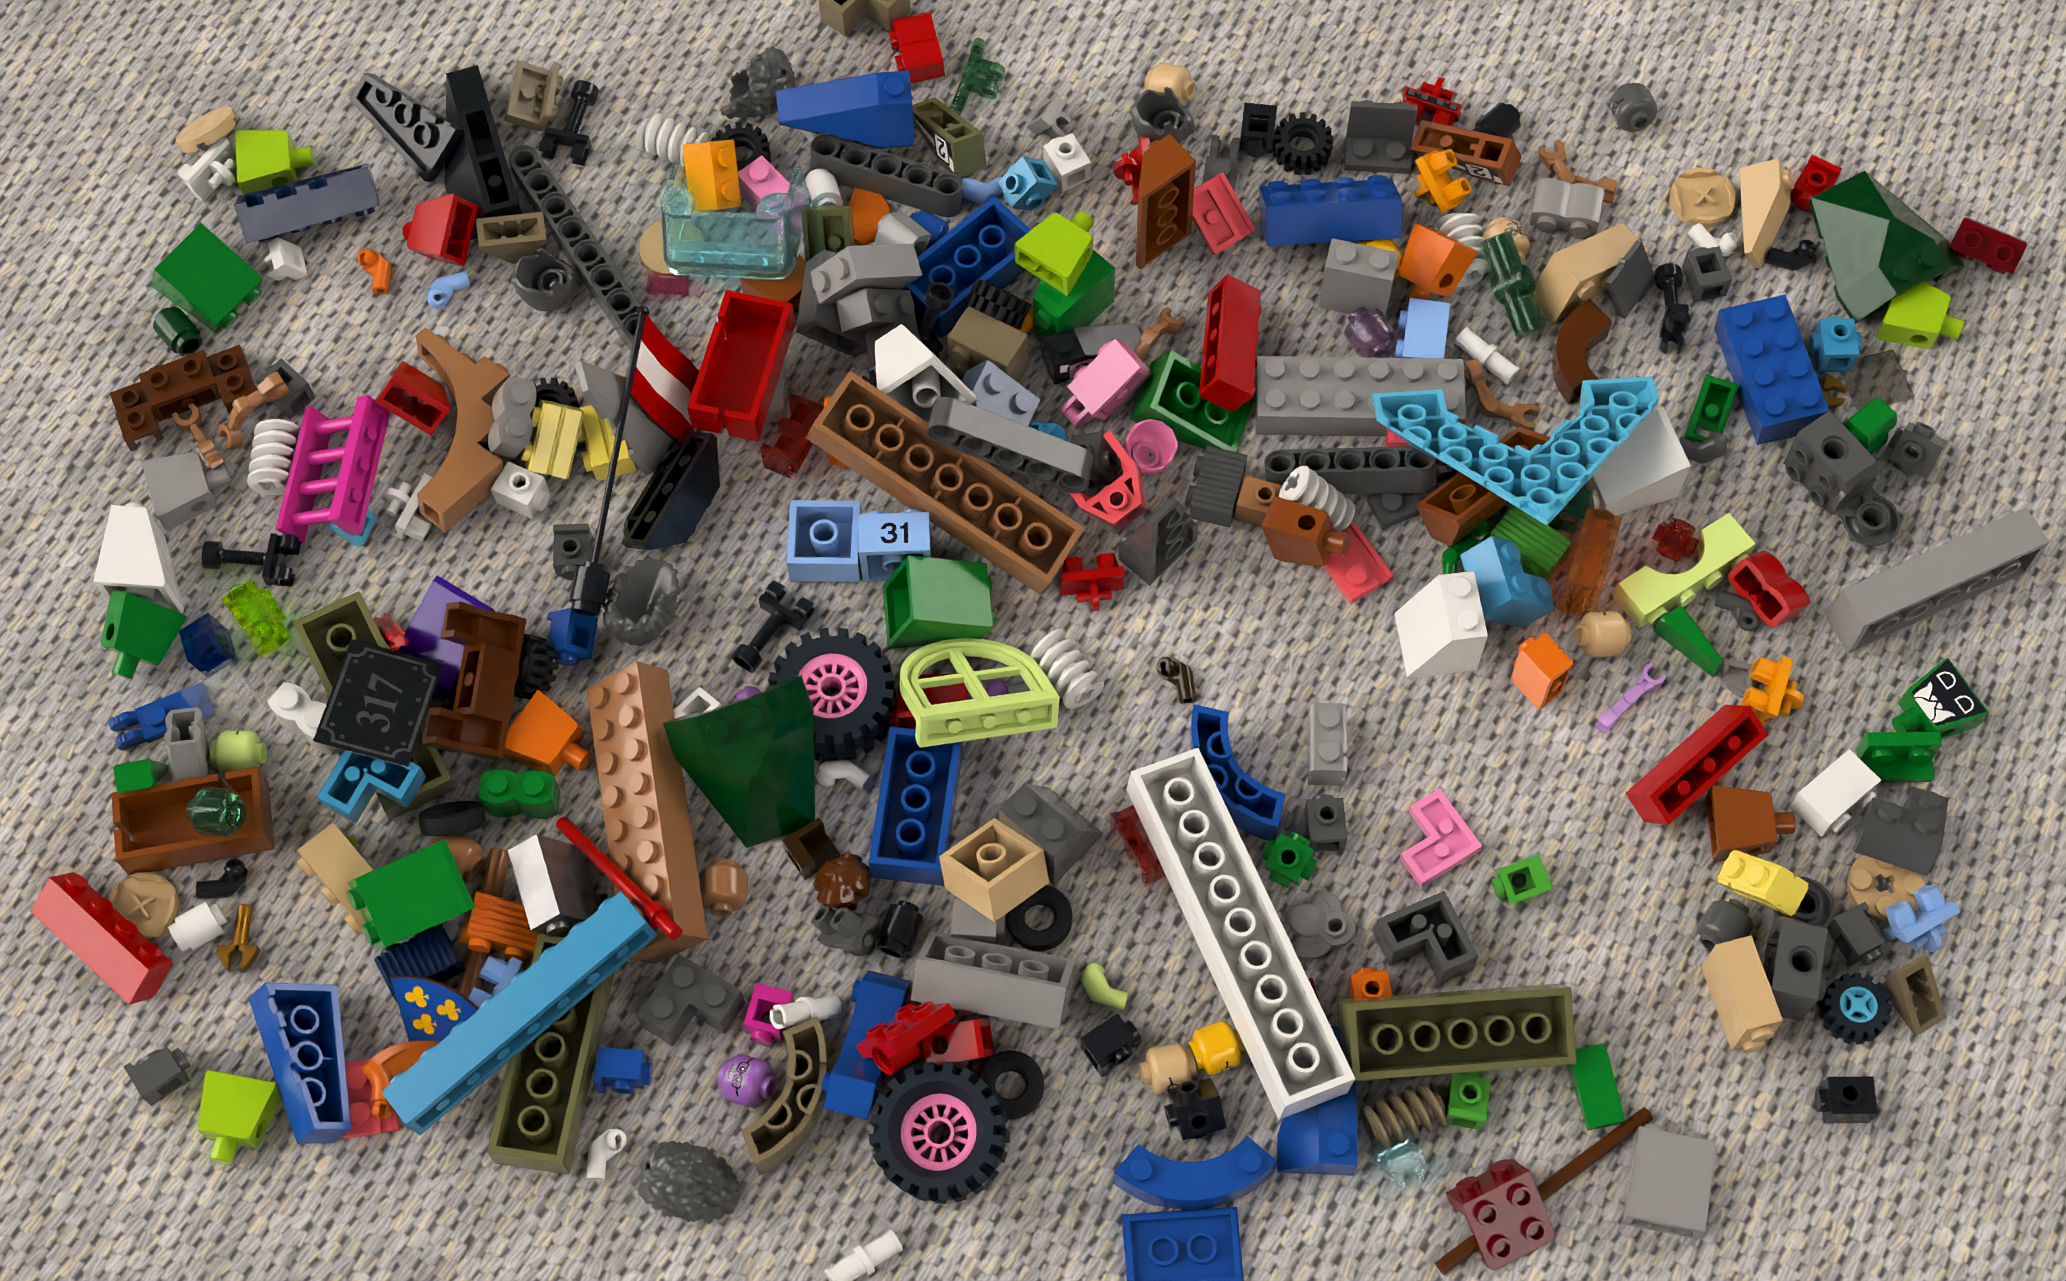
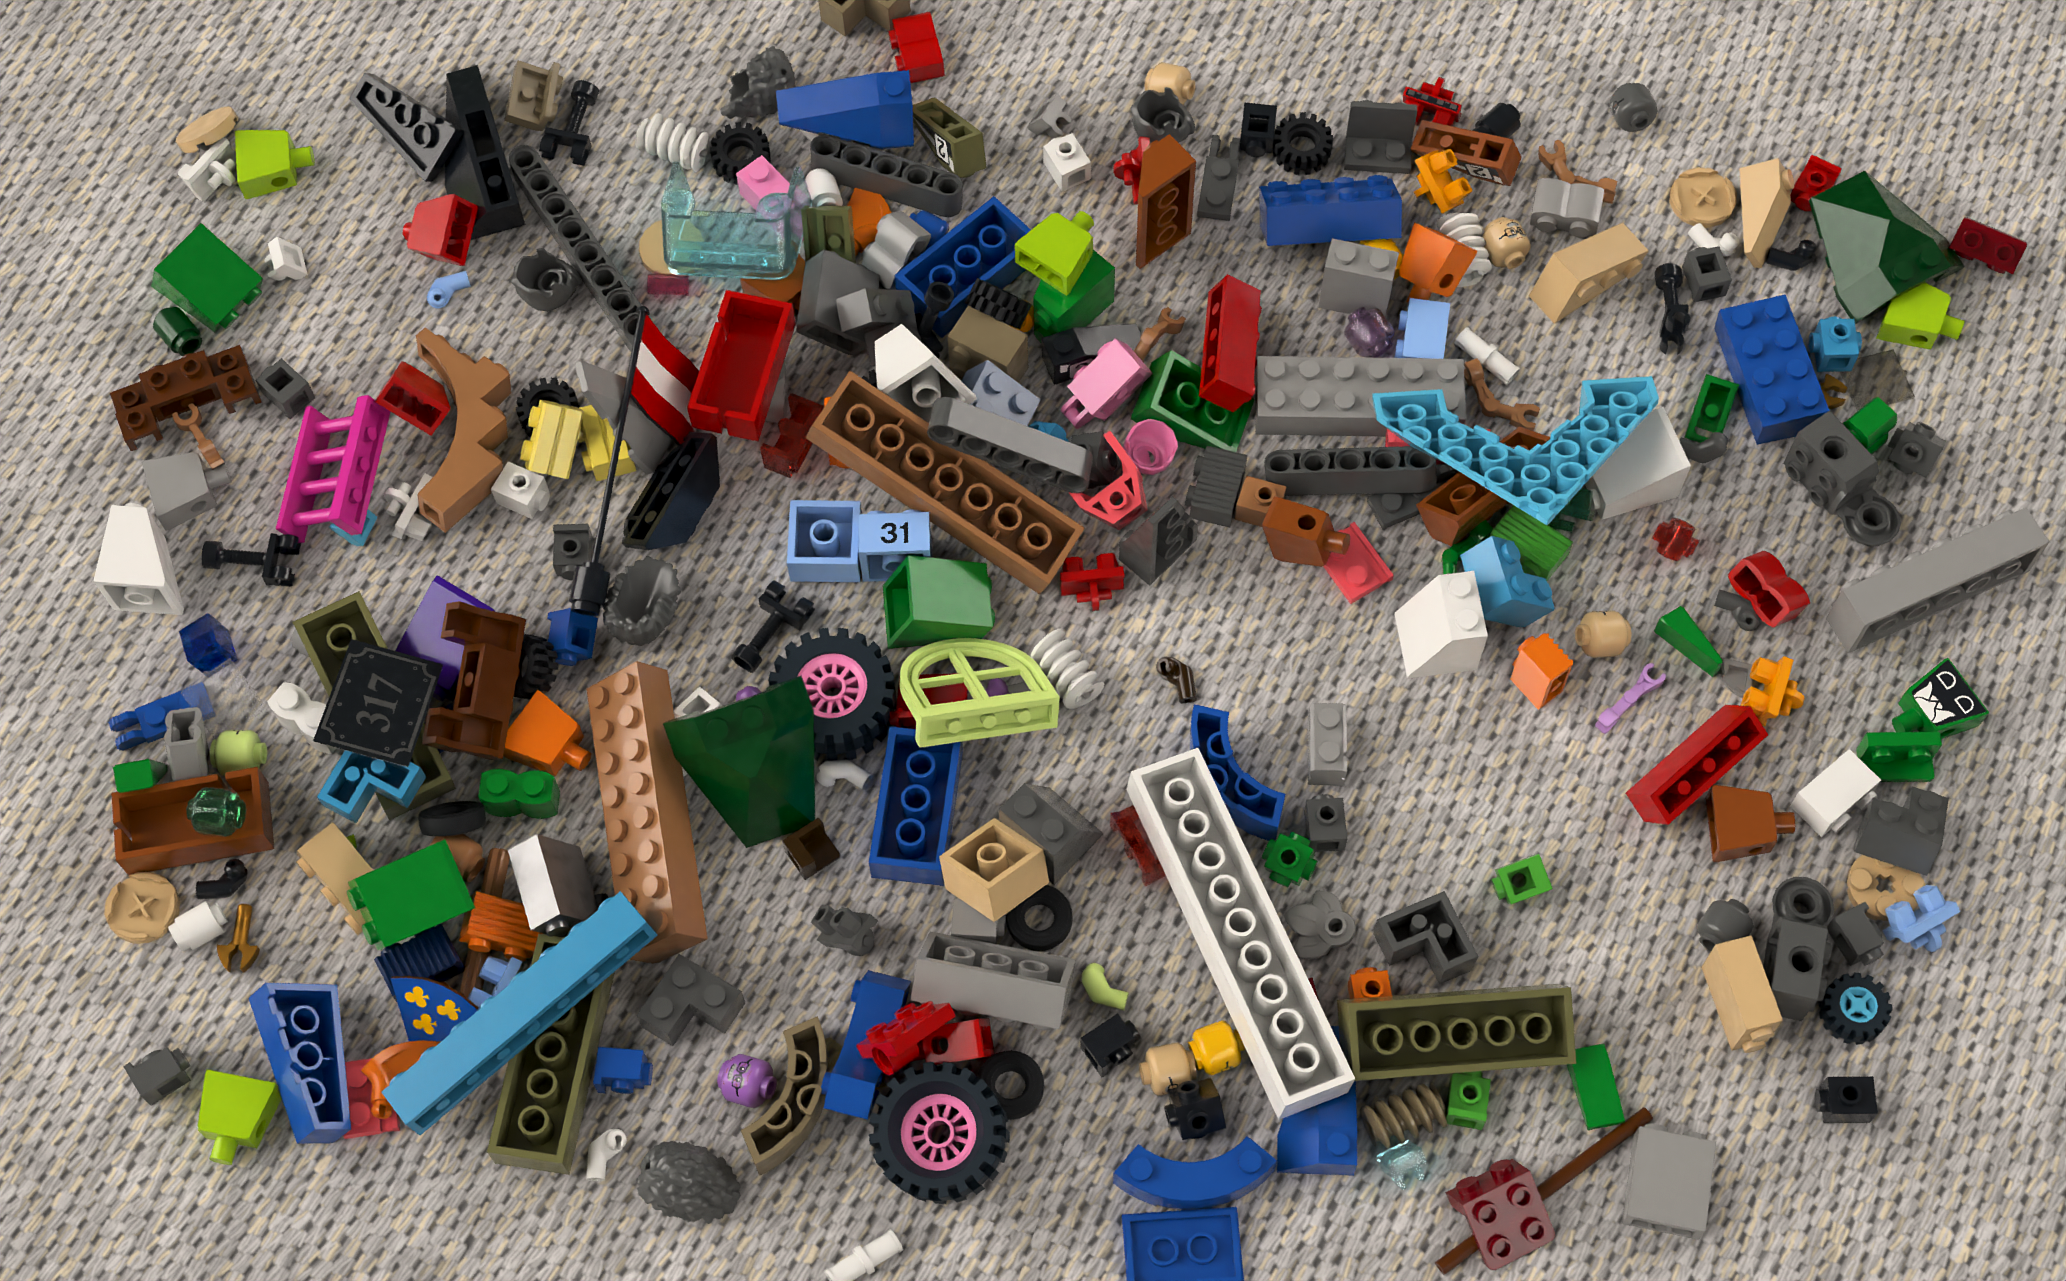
brick [30,872,174,1005] -> none
green torso [101,590,187,680] -> none
medium nougat piece [217,372,291,450] -> none
clear neon green brick [221,579,291,658] -> none
dark blue wedge [234,163,380,244] -> none
white piece [247,419,300,495] -> none
orange arm [357,249,392,294] -> none
red axle [373,613,409,651] -> none
dark tan slope [476,211,547,264] -> none
light grey brick [488,376,536,458] -> none
red bar [556,817,683,940] -> none
light orange brick [682,139,742,211] -> none
medium nougat head [700,859,749,917] -> none
dark pink brick [743,983,795,1046] -> none
white pin [770,995,842,1029] -> none
light grey brick [810,243,922,304] -> none
reddish brown head [813,853,872,911] -> none
black brick [877,900,924,958] -> none
clear green piece [950,38,1005,116] -> none
light blue arm [962,176,1004,204] -> none
dark azure brick [998,156,1058,211] -> none
coral plate [1192,172,1256,255] -> none
white piece [1279,466,1355,532] -> none
bright pink plate [1399,788,1482,888] -> none
clear green piece [1481,231,1545,337] -> none
reddish brown arch [1552,298,1612,404] -> none
clear orange brick [1556,508,1622,618] -> none
dark grey piece [1606,240,1655,319] -> none
yellowish green arch [1613,513,1756,629] -> none
light yellow brick [1717,850,1809,916] -> none
dark tan slope [1882,955,1946,1036] -> none

